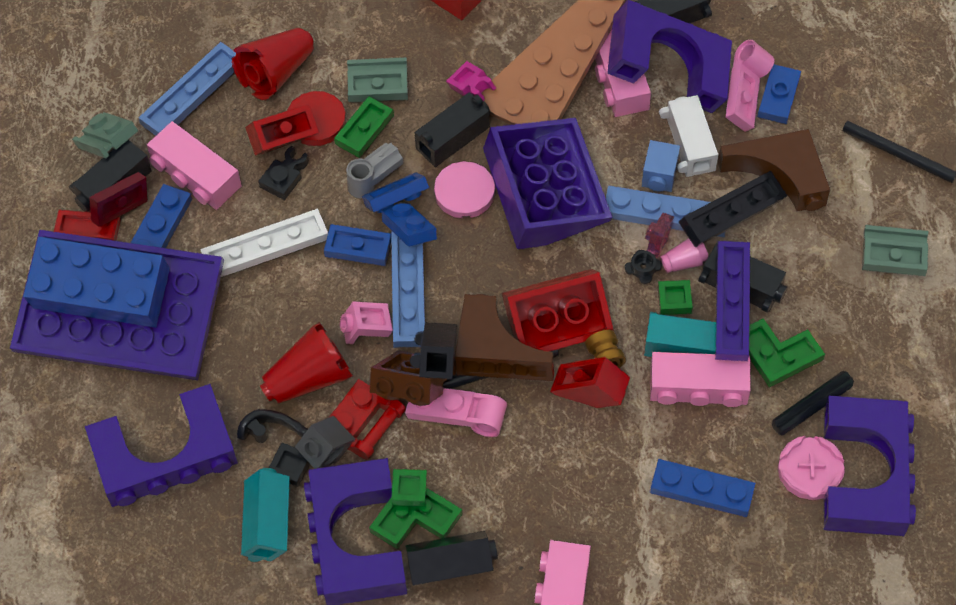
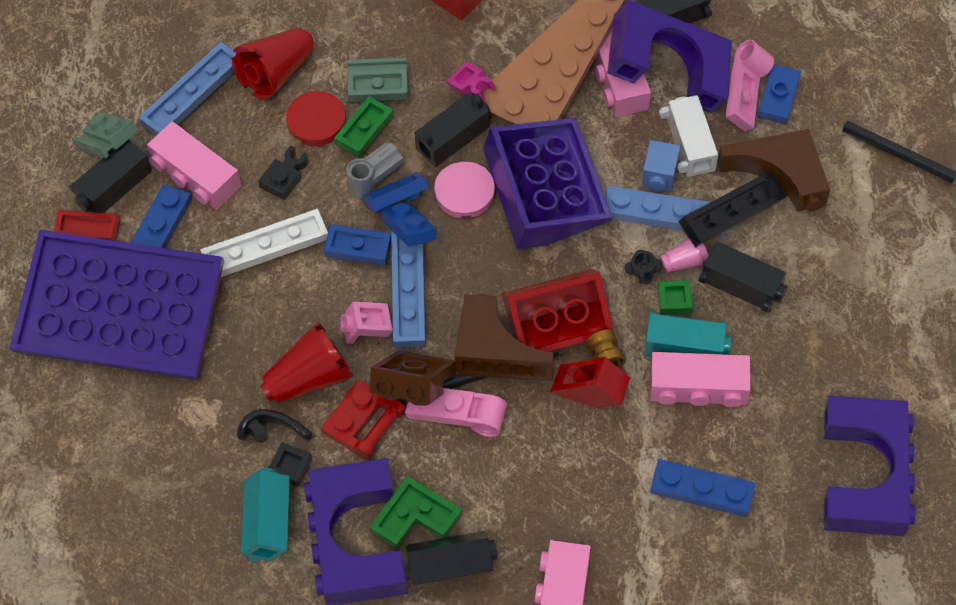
blue brick [23,236,170,328] -> none
dark purple arch [85,384,238,507] -> none
dark red plate [89,172,148,227] -> none
red slope [245,104,319,156] -> none
dark grey brick [295,416,355,469] -> none
green plate [391,469,427,506] -> none
black brick [410,322,457,379] -> none
clear pink plate [645,213,674,258] -> none
dark purple plate [715,241,750,361] -> none
green plate [749,318,825,388] -> none
black axle [772,371,854,436] -> none
bright pink tile [778,436,845,500] -> none
sand green plate [862,225,928,276] -> none

